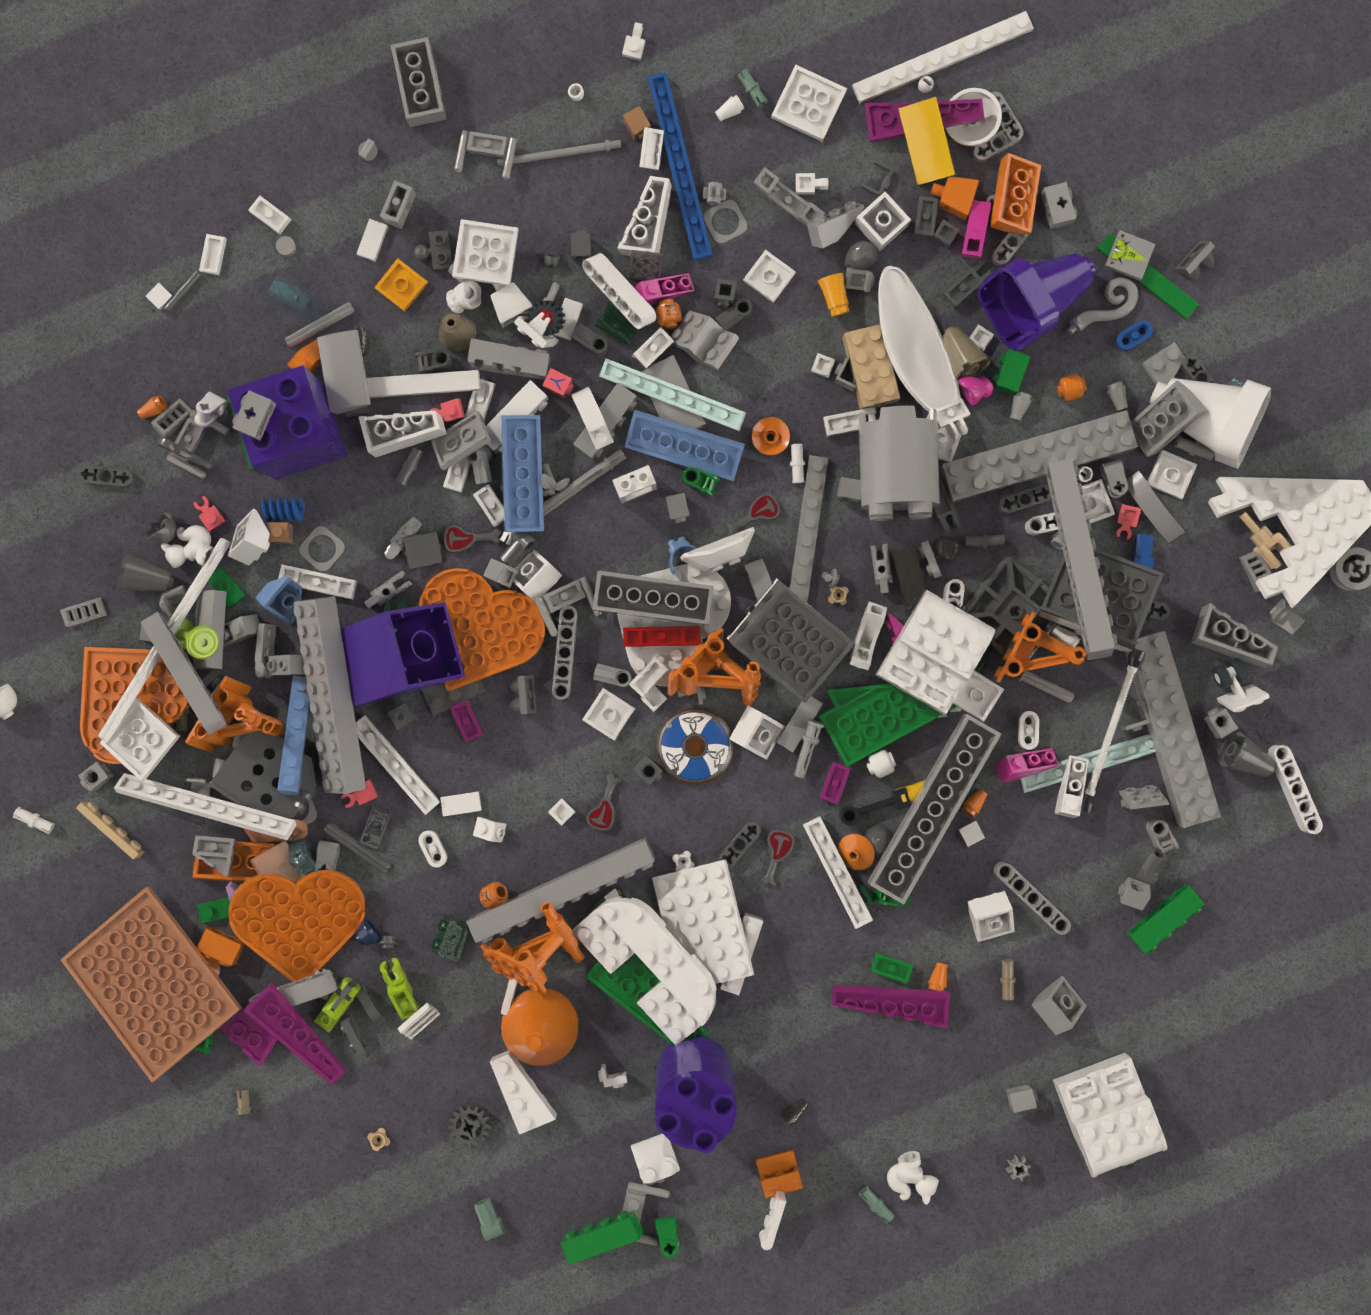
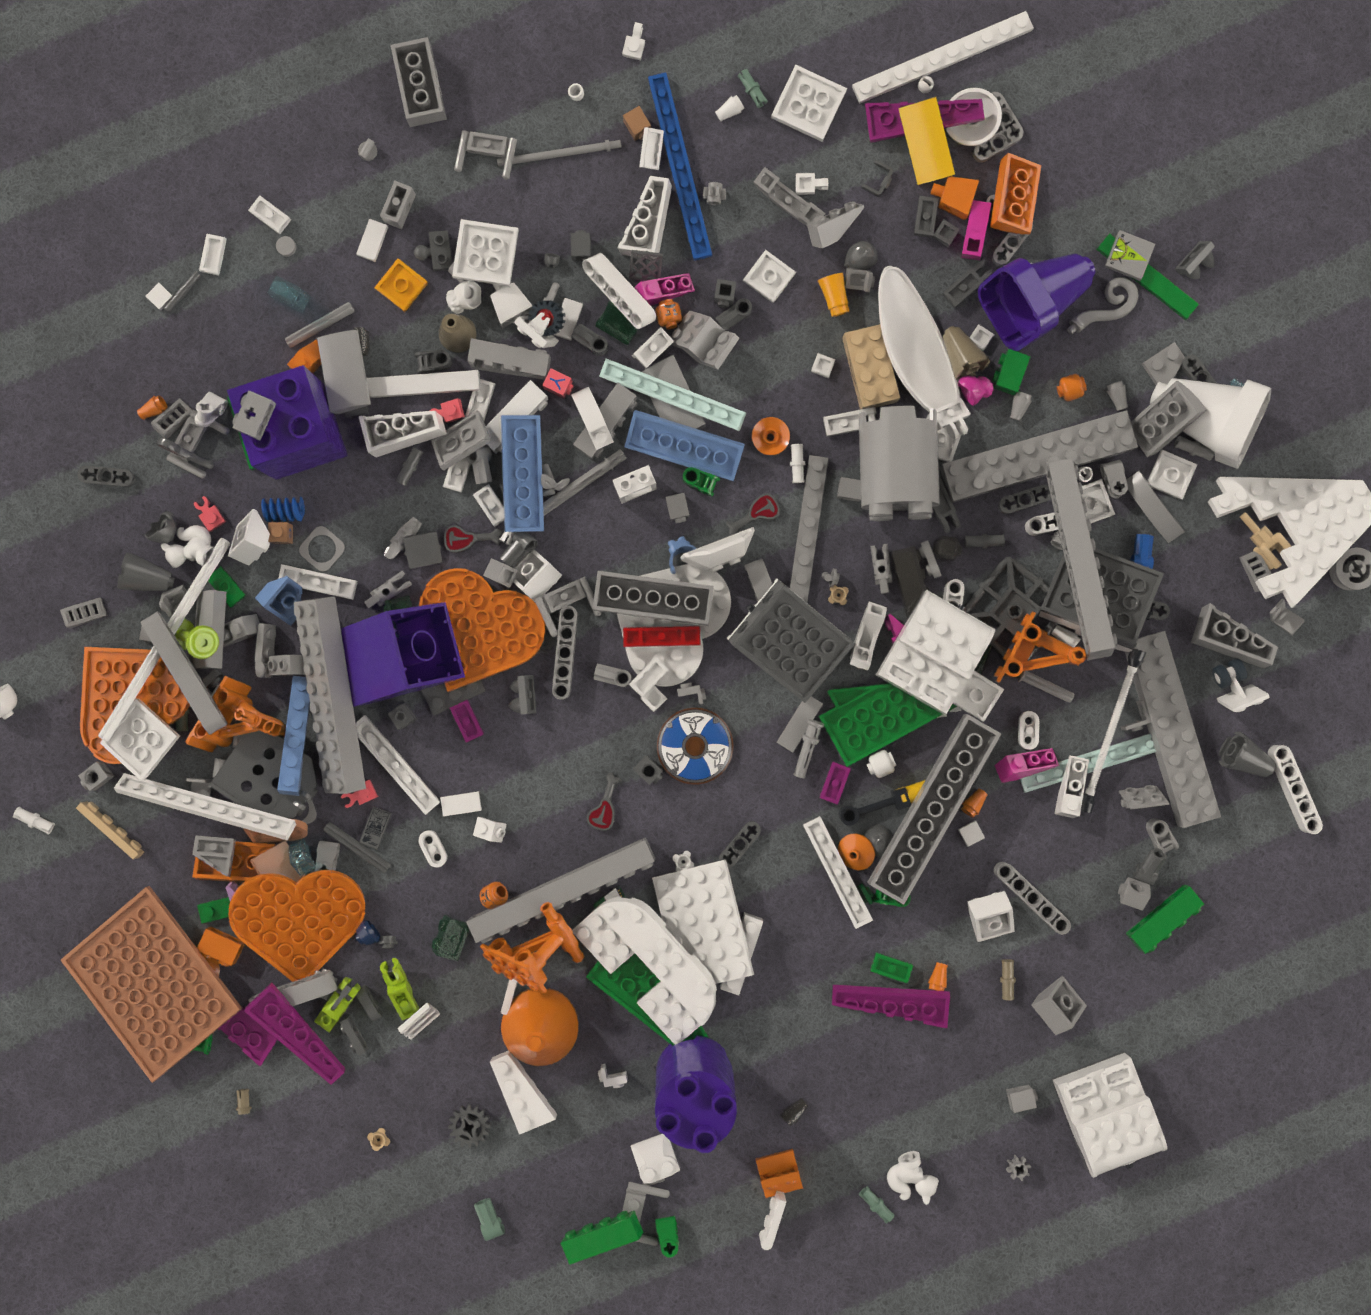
white plate [548,798,576,826] -> none
white tile [582,688,635,741] -> none
orange plate [668,627,761,706] -> none
light grey piece [704,200,747,243] -> none
white slope [729,706,785,760] -> none
dark grey piece [760,829,795,886] -> none
light grey bracket [834,356,856,392] -> none
white brick [854,192,911,251] -> none
light grey brick [1040,182,1077,229] -> none
blue plate [1116,320,1153,351] -> none
coral plate [1116,504,1141,539] -> none
light grey brick [1203,707,1238,738] -> none

